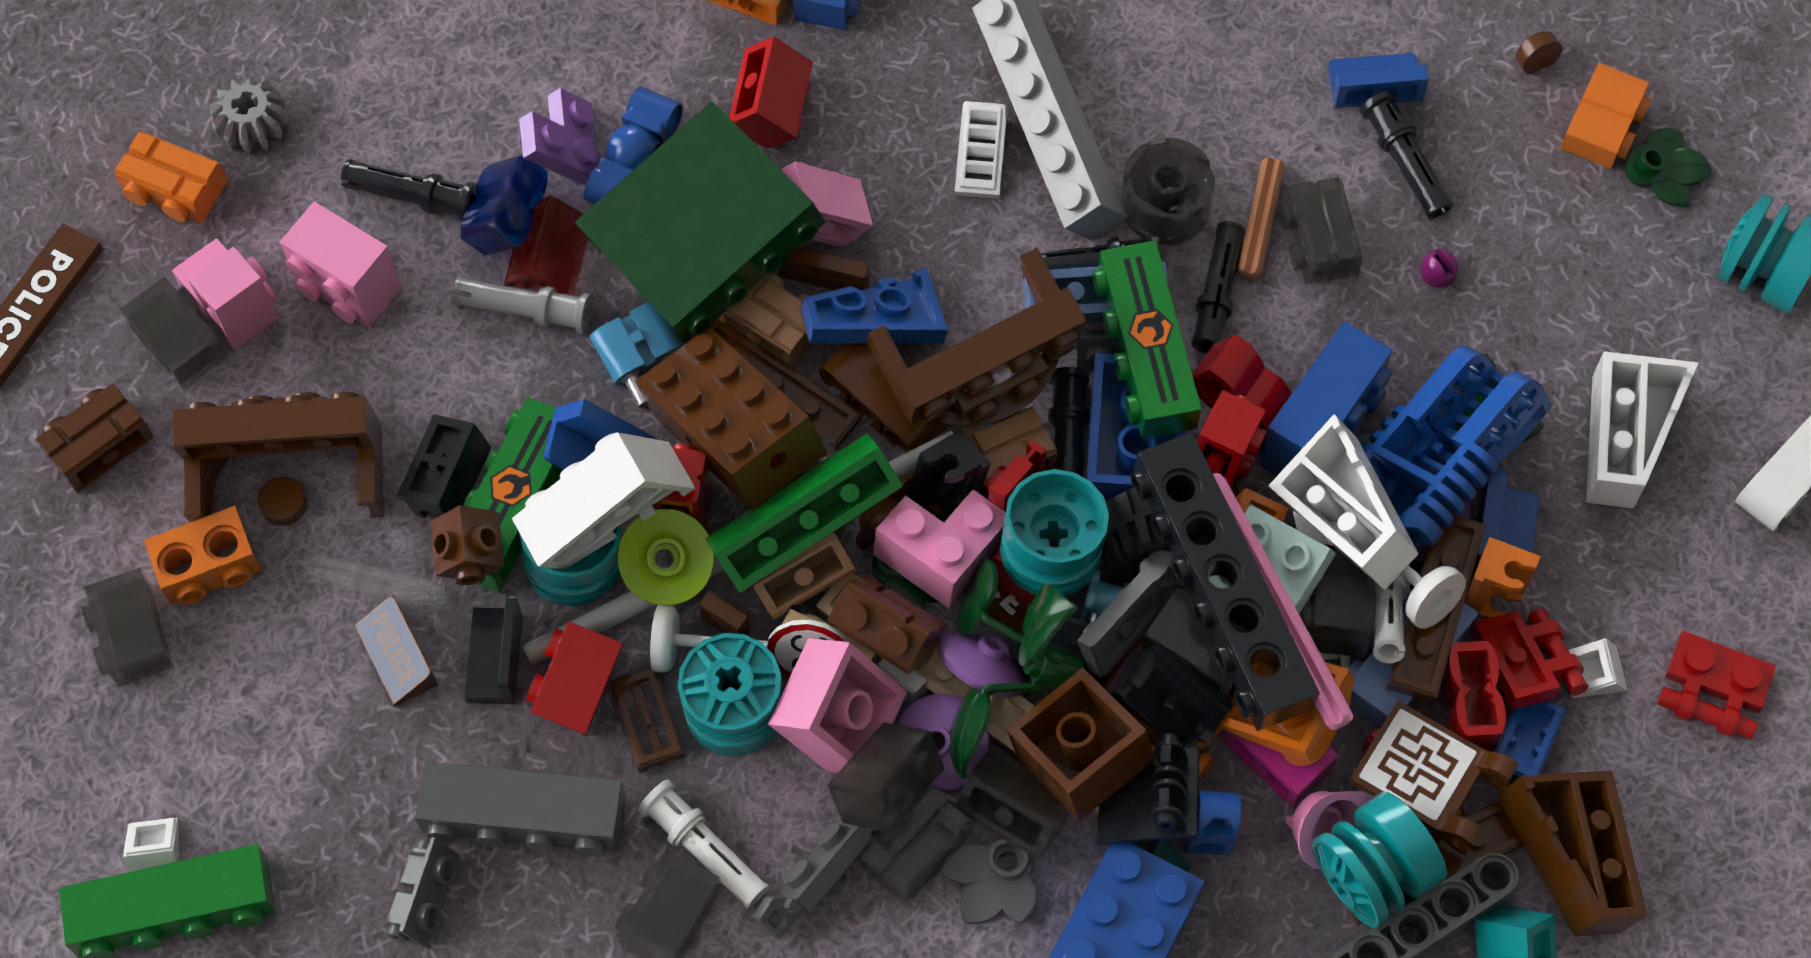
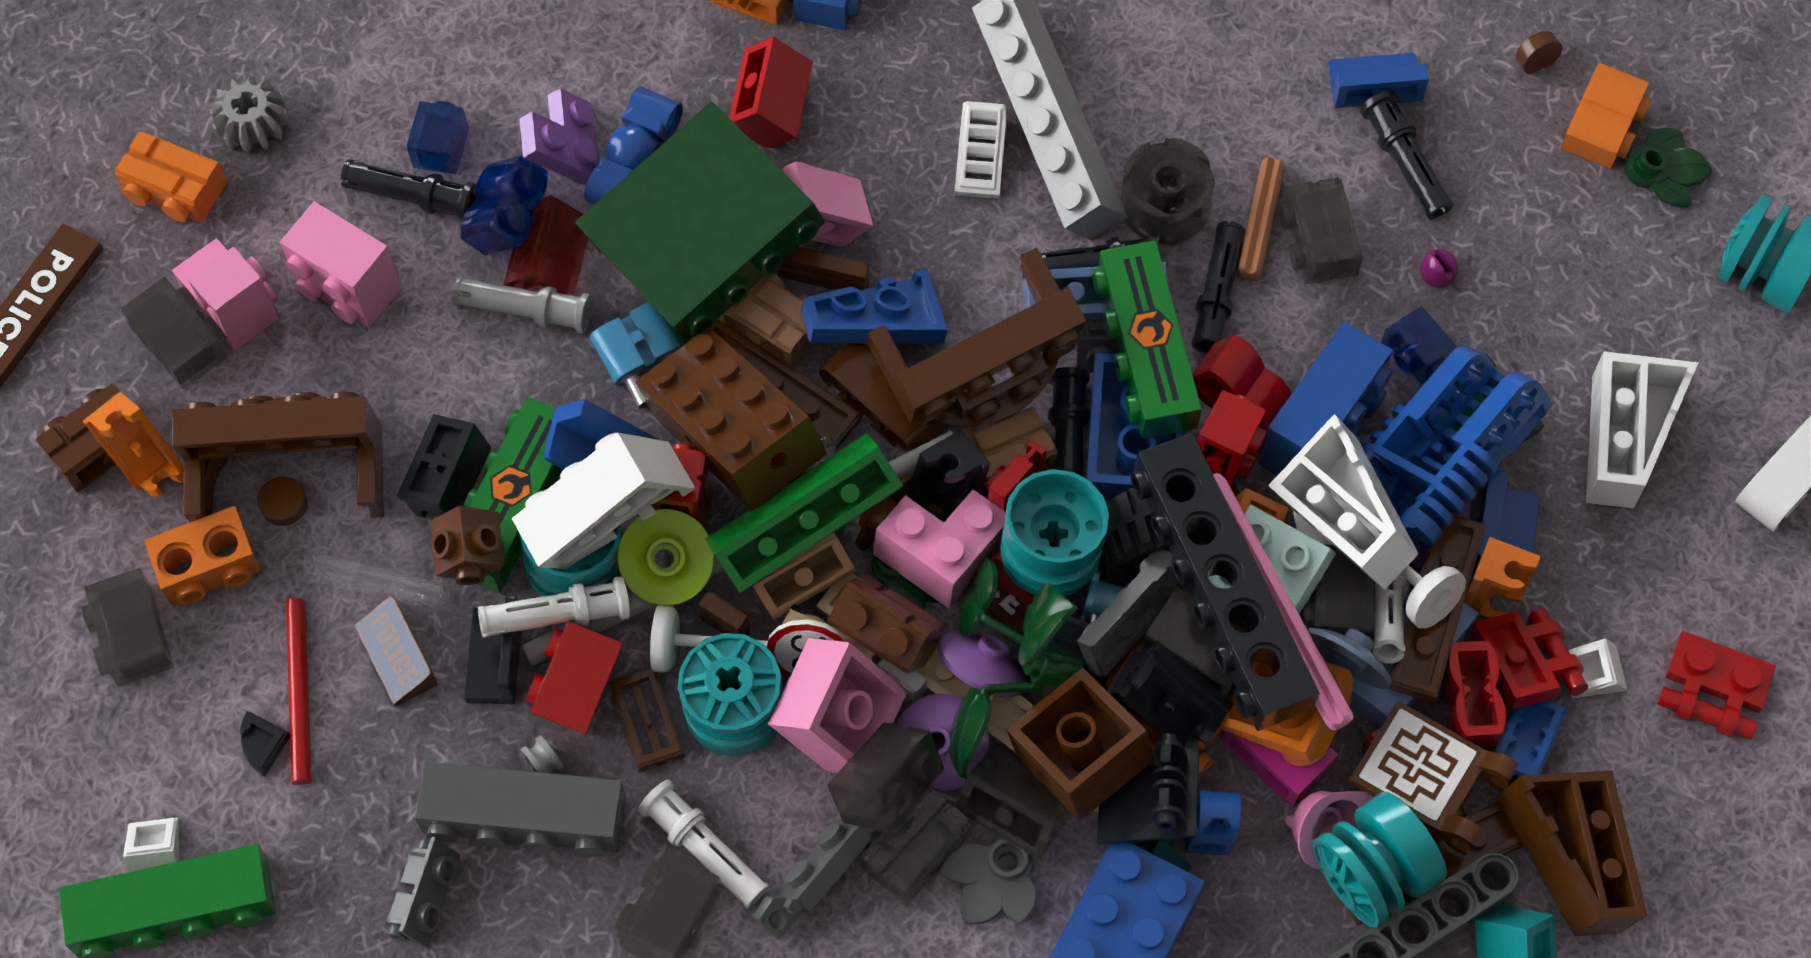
none -> orange hinge [82,392,184,497]
none -> black tile [240,710,290,777]
none -> red bar [286,598,312,785]
none -> clear blue brick [406,101,469,175]
none -> white pin [478,576,630,638]
none -> light grey bush [520,735,565,774]
none -> sand blue dish [1307,628,1392,689]
none -> clear blue brick [1381,305,1457,384]

